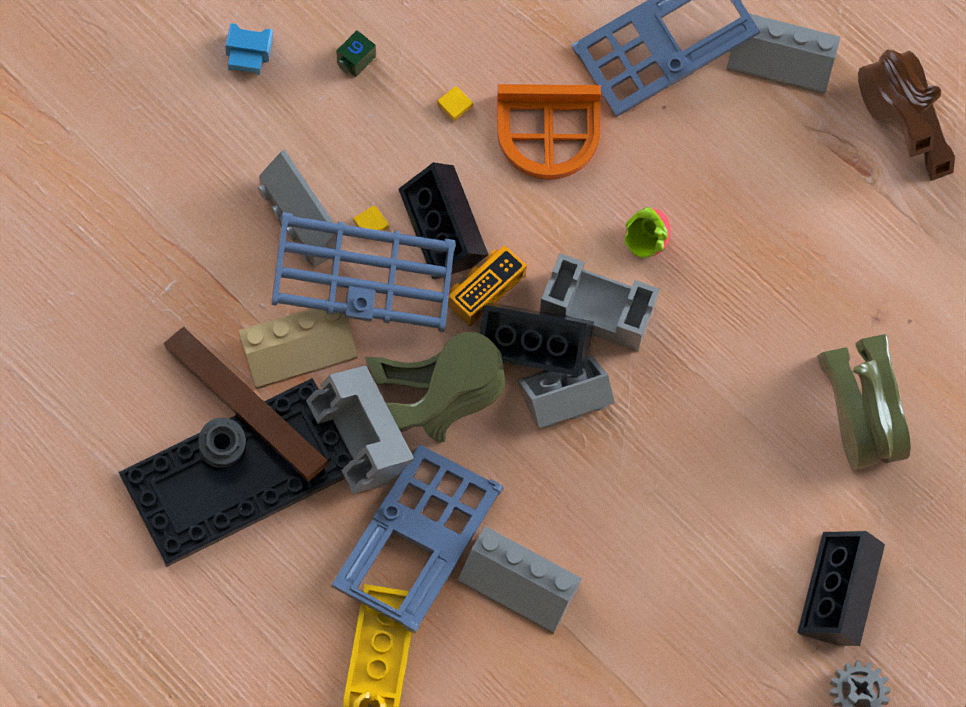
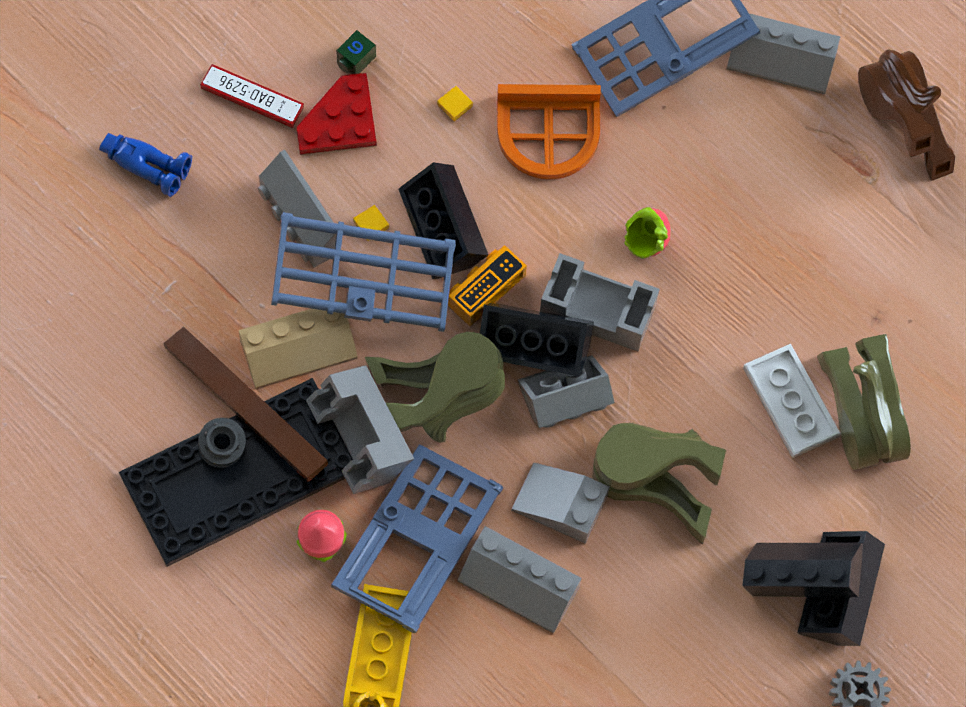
dark azure piece [225,23,273,75] -> none
none -> blue piece [99,133,192,197]
none -> tile [200,64,304,128]
none -> red plate [296,73,377,155]
none -> coral hair [297,510,347,562]
none -> light grey slope [511,463,610,544]
none -> olive animal [593,423,726,544]
none -> black slope [742,543,863,597]
none -> white tile [743,344,841,458]

